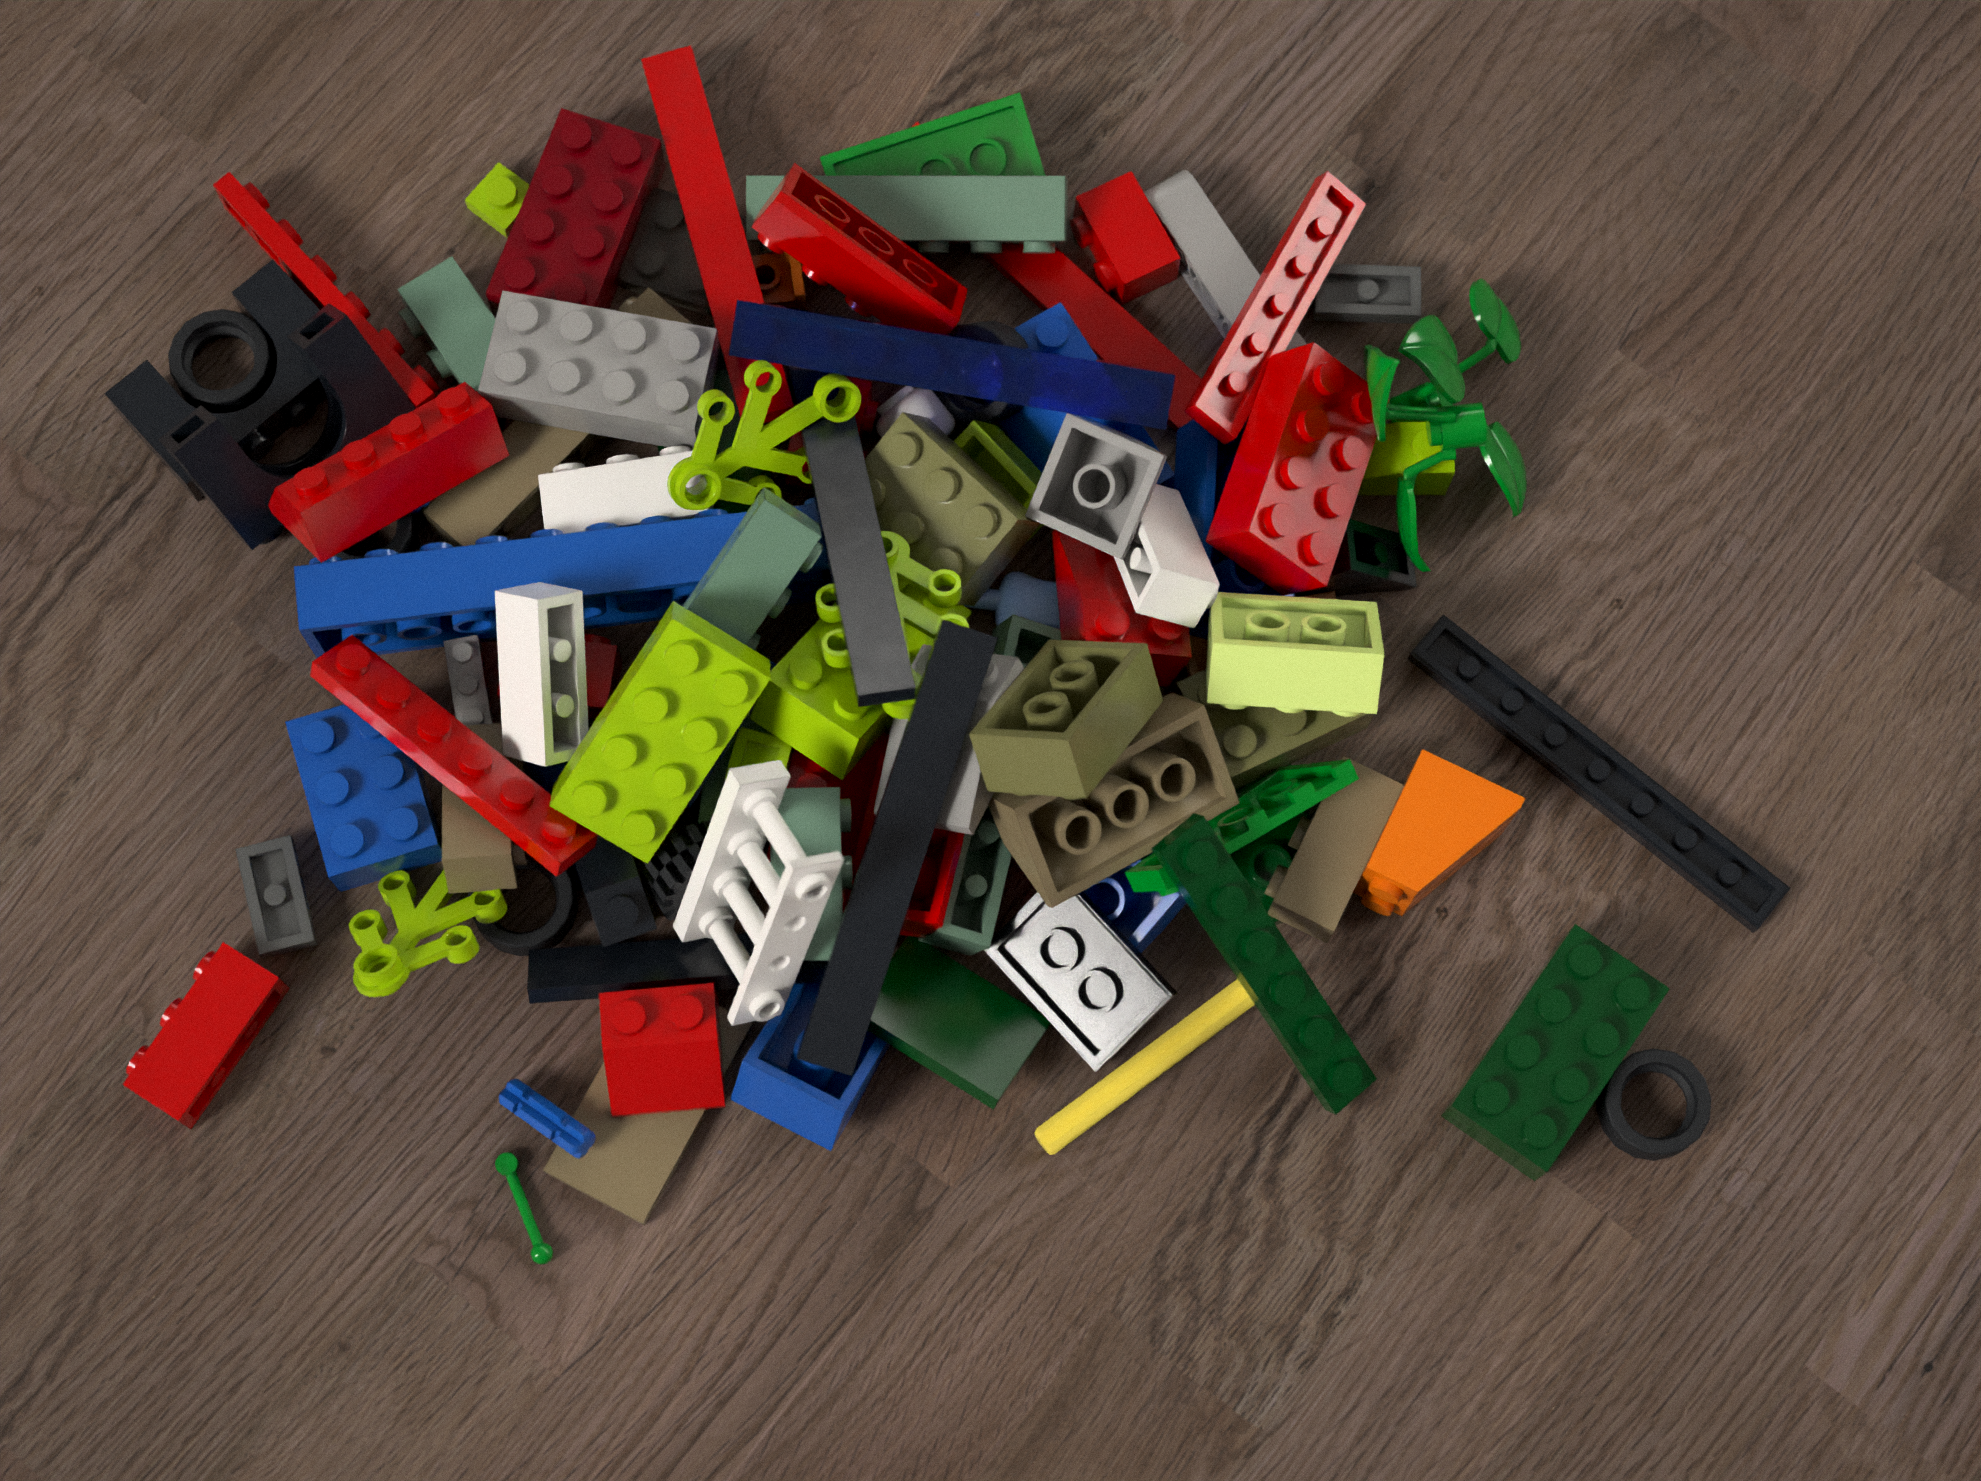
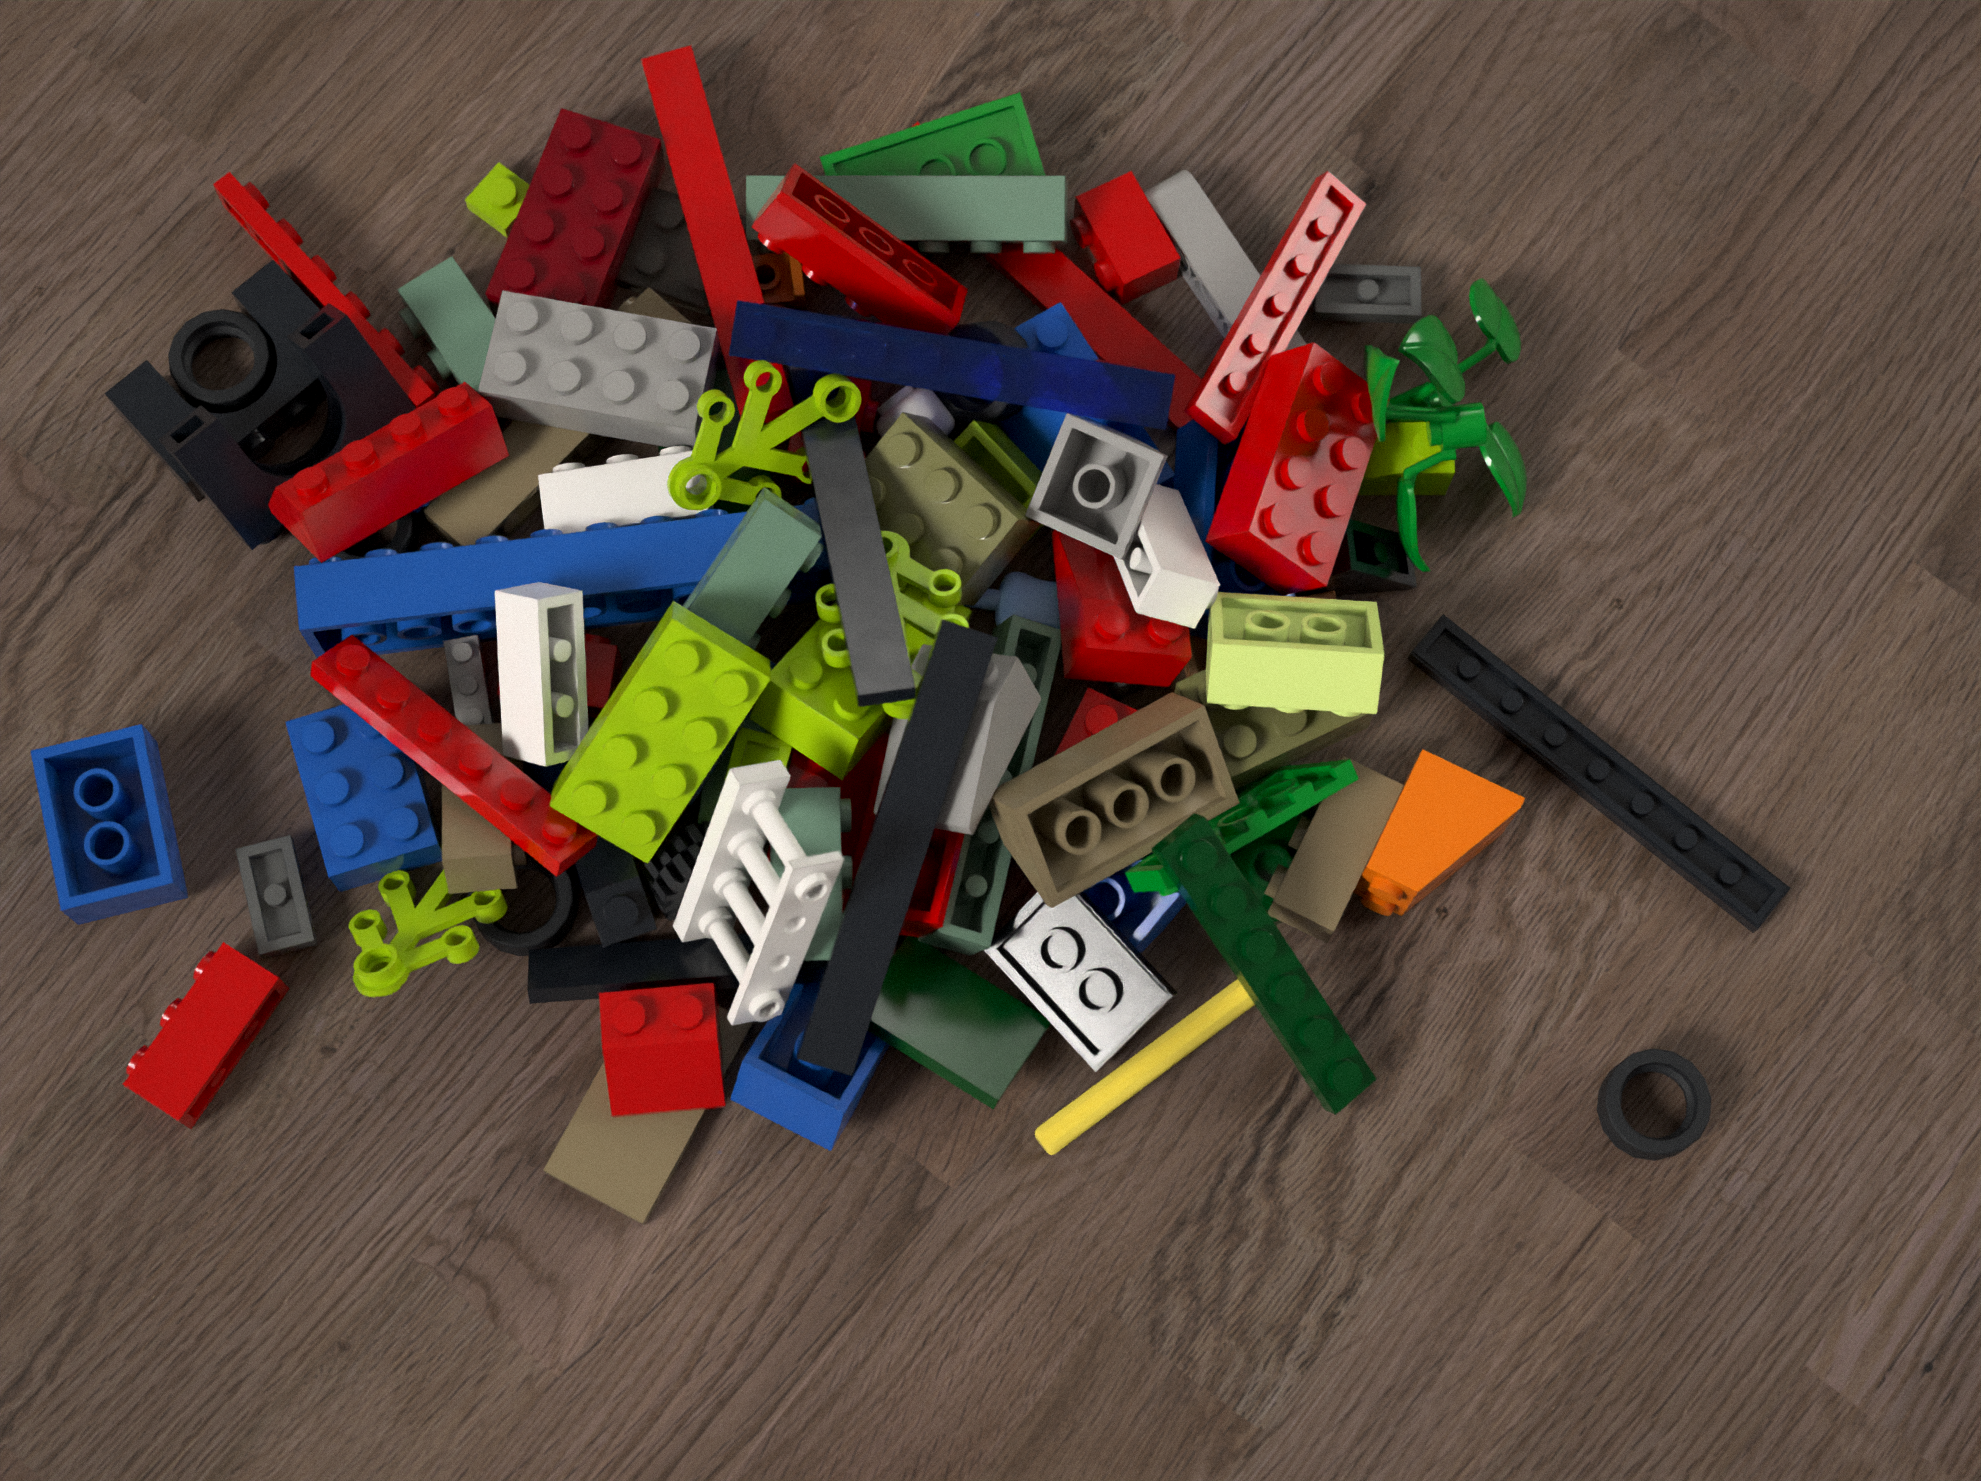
green hinge [495,1152,553,1265] -> none
blue axle [499,1079,596,1158] -> none
olive brick [969,639,1163,800] -> none
dark green brick [1441,924,1670,1182] -> none
none -> blue brick [31,724,188,925]

